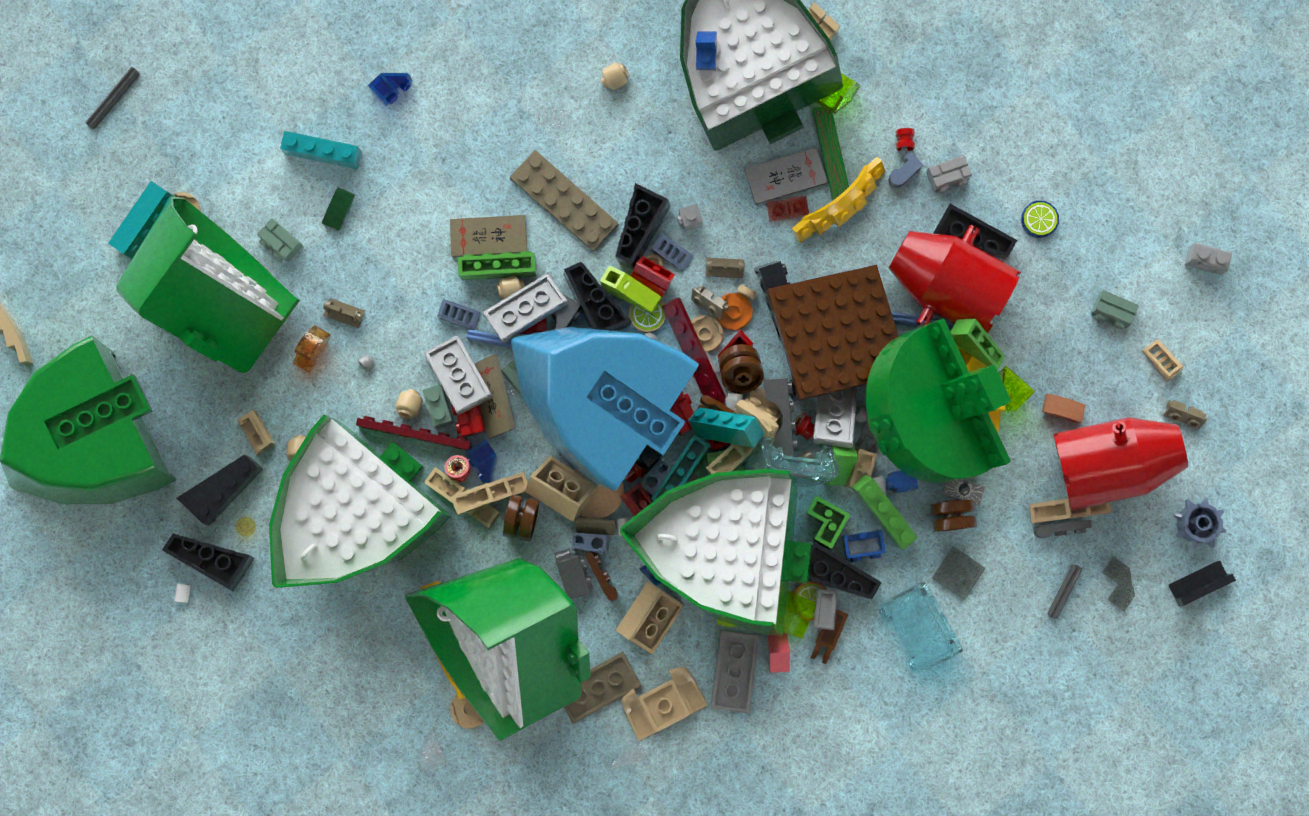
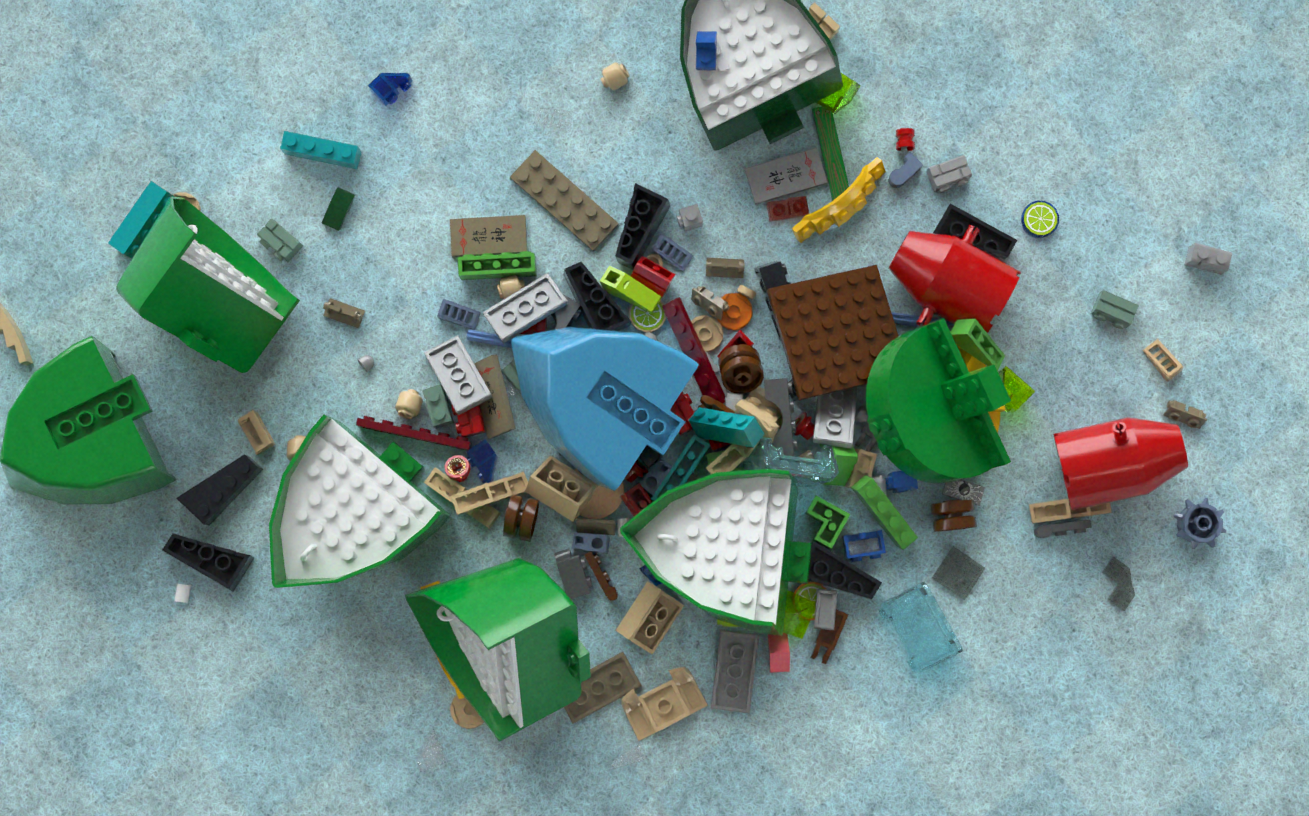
dark grey axle [86,67,140,129] -> none
clear yellow tile [236,517,256,536] -> none
clear orange brick [293,325,331,373] -> none
nougat slope [1042,394,1086,423] -> none
dark grey axle [1048,564,1082,618] -> none
black panel [1168,560,1236,606] -> none

